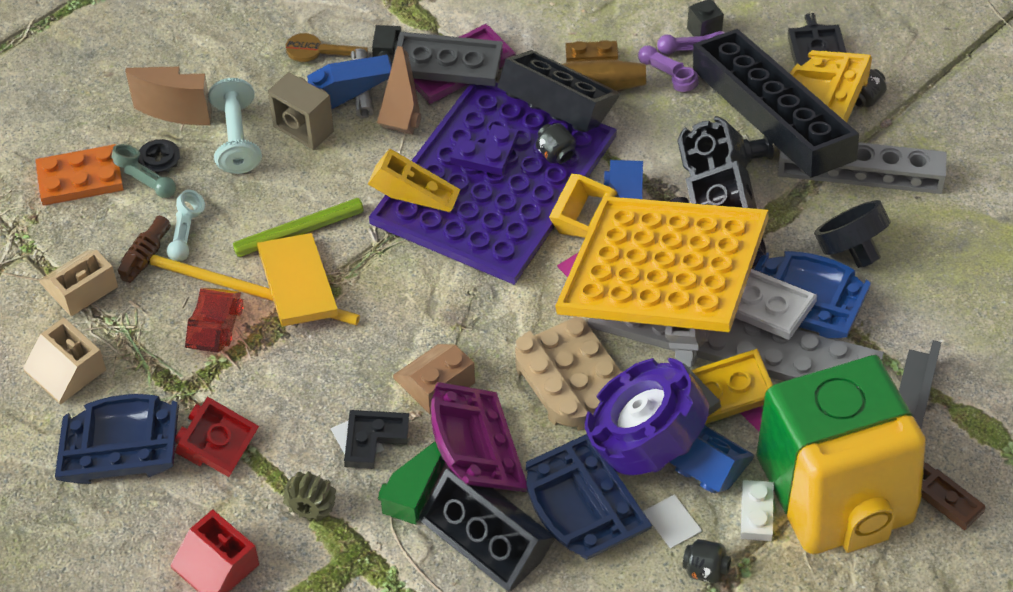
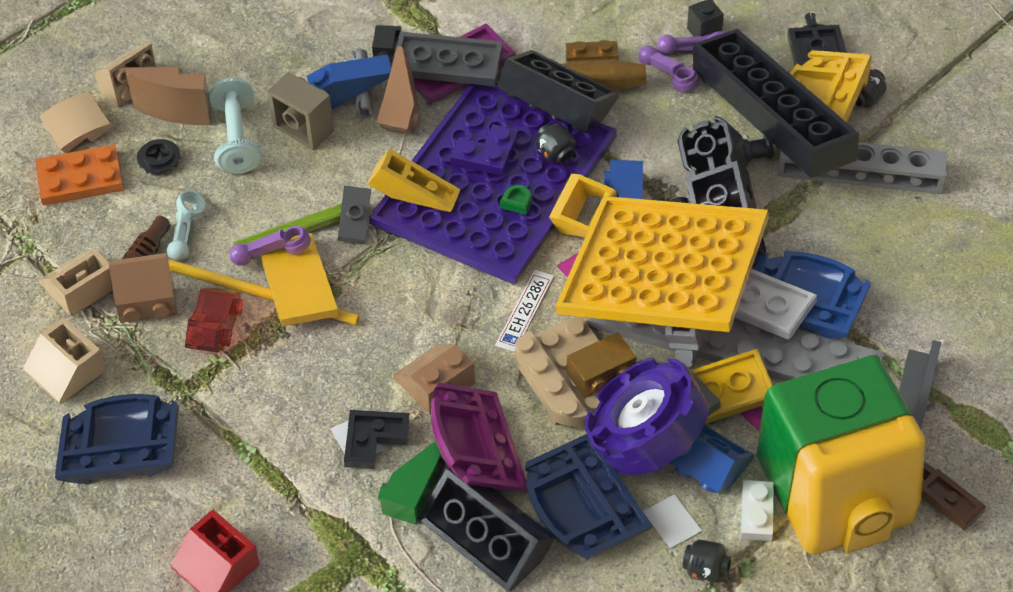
sand green piece [111,144,176,198] -> none
red plate [175,396,259,477] -> none
olive gear [283,471,336,521] -> none
pearl gold piece [286,33,368,62] -> none
black piece [814,200,891,268] -> none
none -> tan slope [39,91,113,153]
none -> tan slope [95,41,156,107]
none -> medium nougat slope [109,253,177,323]
none -> medium lavender piece [229,226,311,266]
none -> dark grey plate [337,185,372,244]
none -> white sticker [495,270,554,352]
none -> green tile [500,185,532,215]
none -> pearl gold brick [567,332,636,398]

